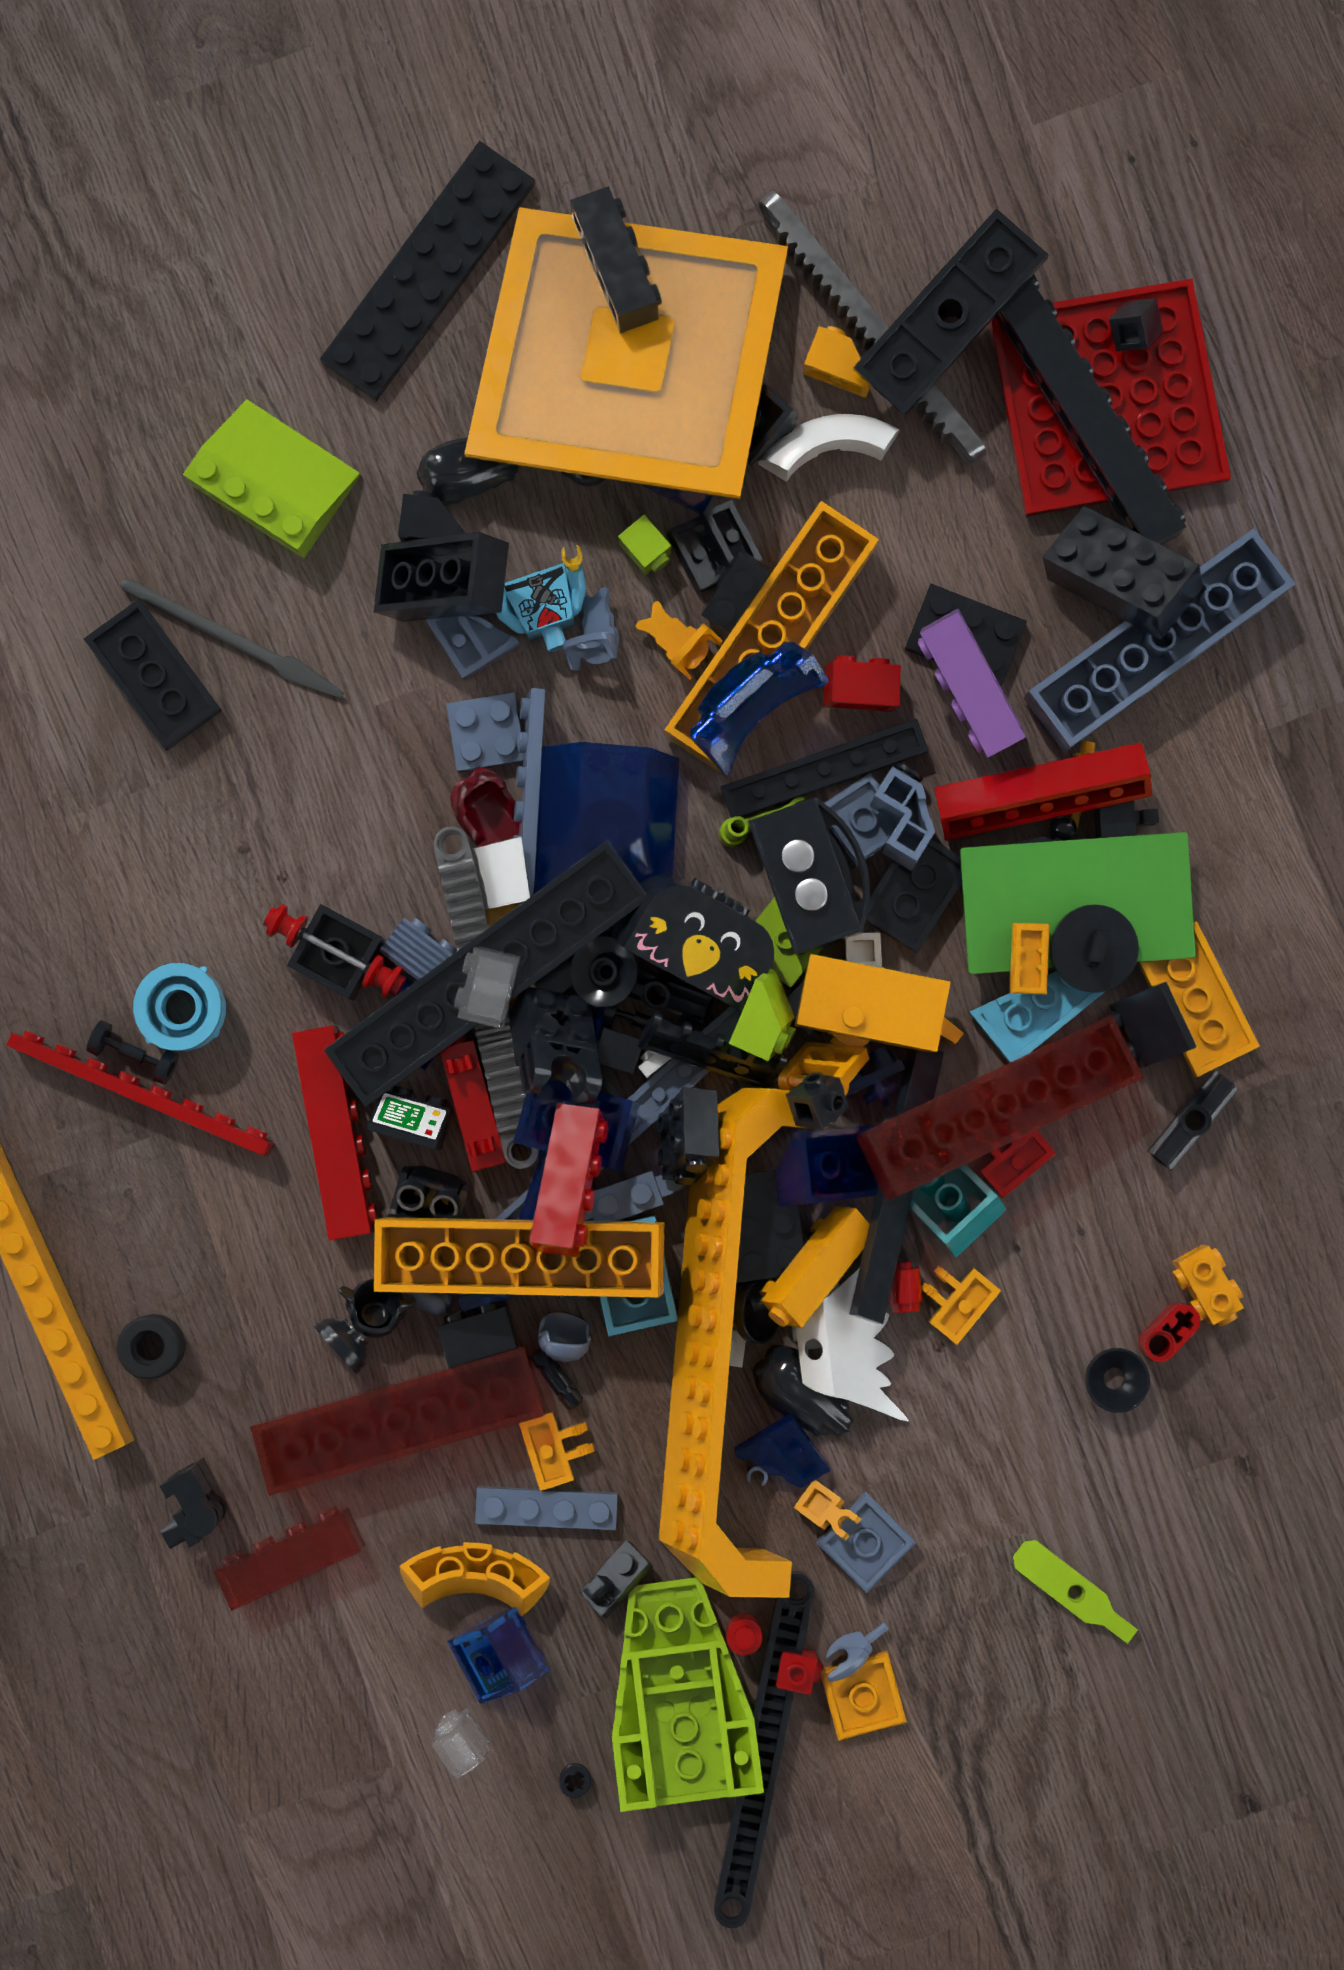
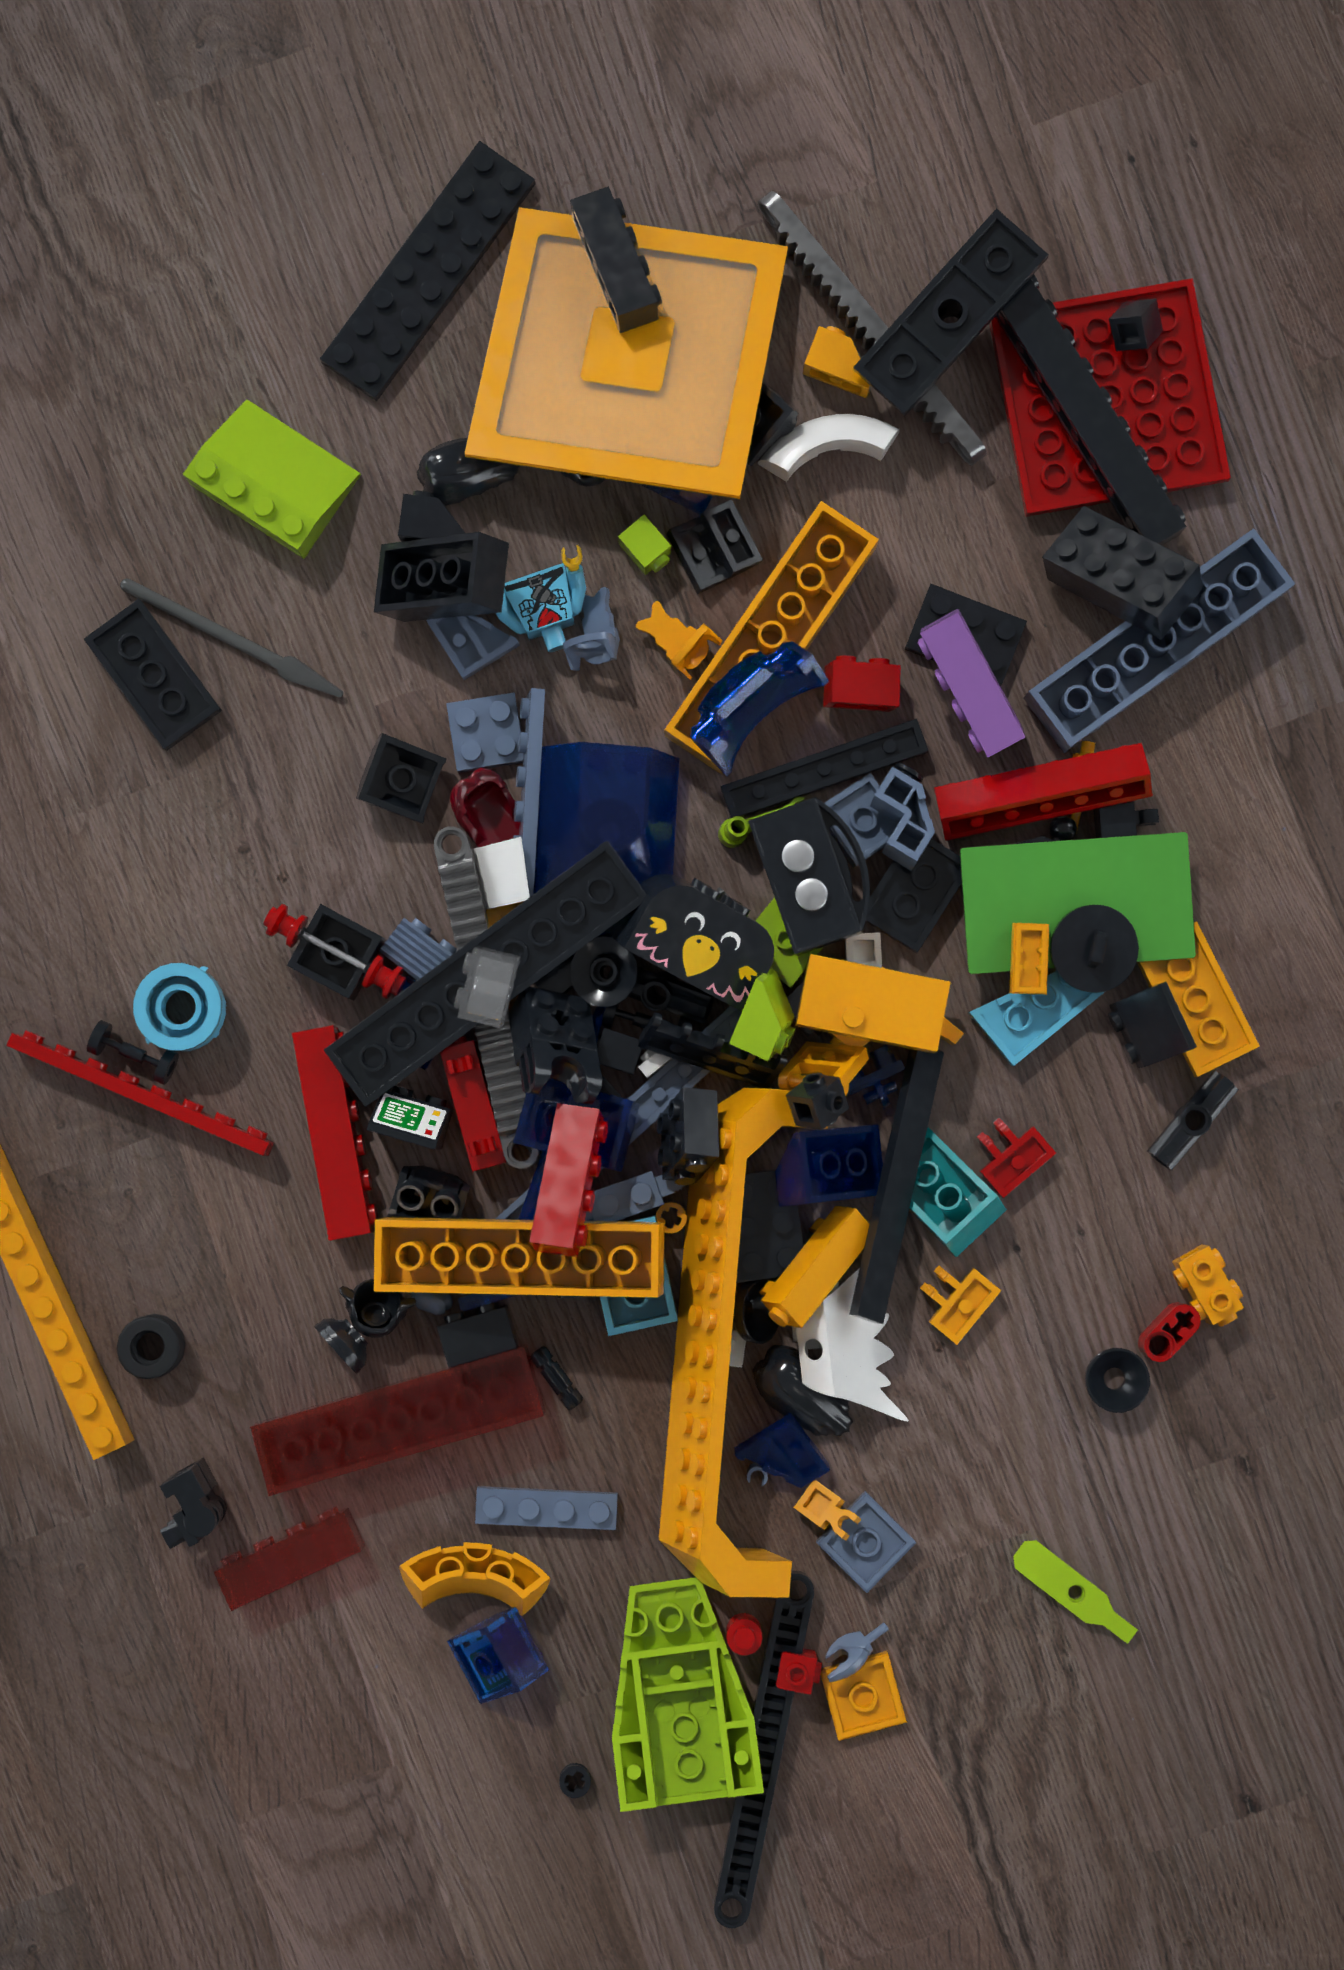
clear brick [431,1708,491,1781] -> none
light orange hinge [519,1411,595,1491] -> none
sand blue hair [538,1312,591,1362] -> none
black hinge [579,1540,654,1619] -> none
black brick [701,549,769,633] -> none
clear red brick [856,1015,1143,1201] -> none
red brick [888,1261,923,1313] -> none
none -> black slope [356,733,447,824]
none -> light orange bush [656,1202,687,1234]

